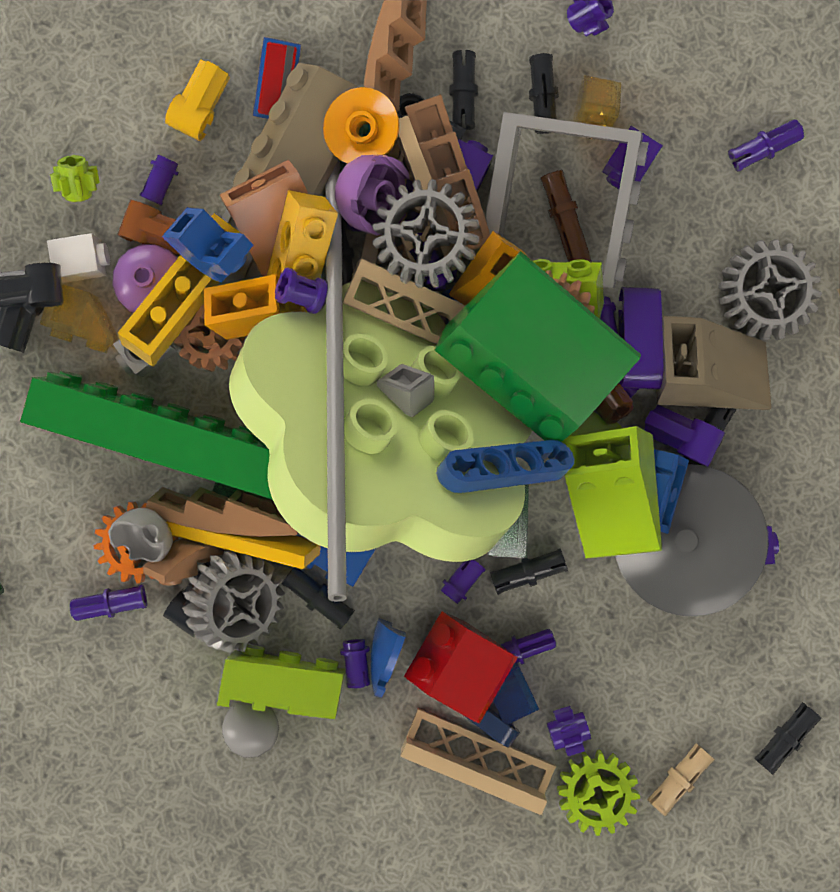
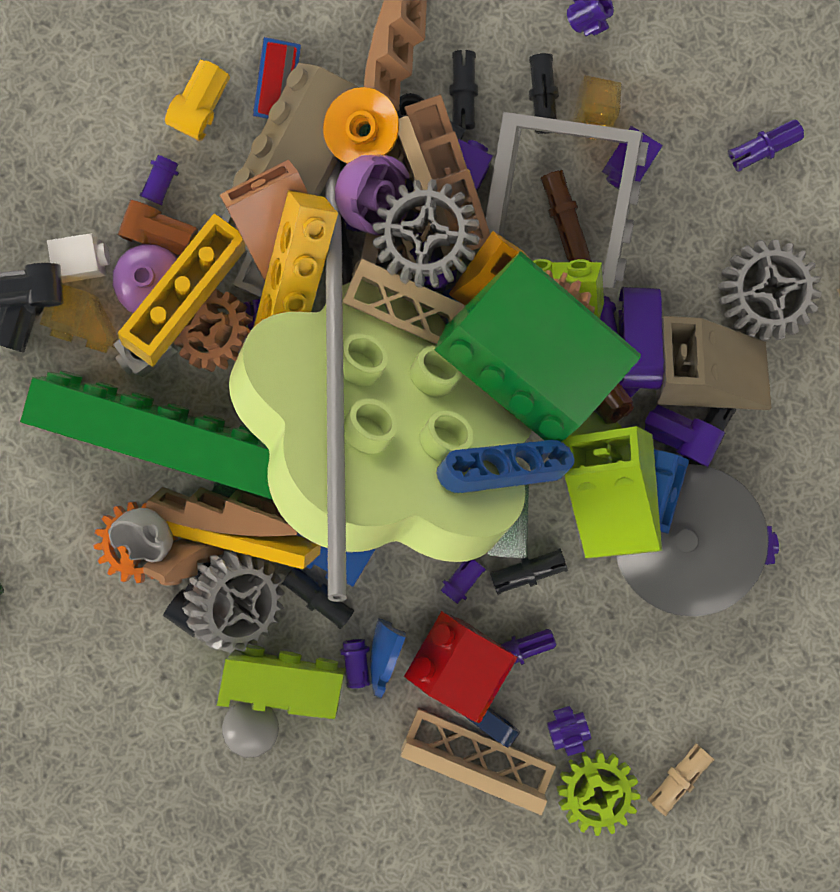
lime gear [50,155,100,202] -> none
dark purple axle [70,584,148,621] -> none
blue brick [162,207,254,283] -> none
light orange slope [204,274,280,340] -> none
dark purple bush [275,267,328,314] -> none
light grey slope [377,364,434,417] -> none
clear blue panel [493,663,539,724] -> none
black pin [754,702,822,775] -> none

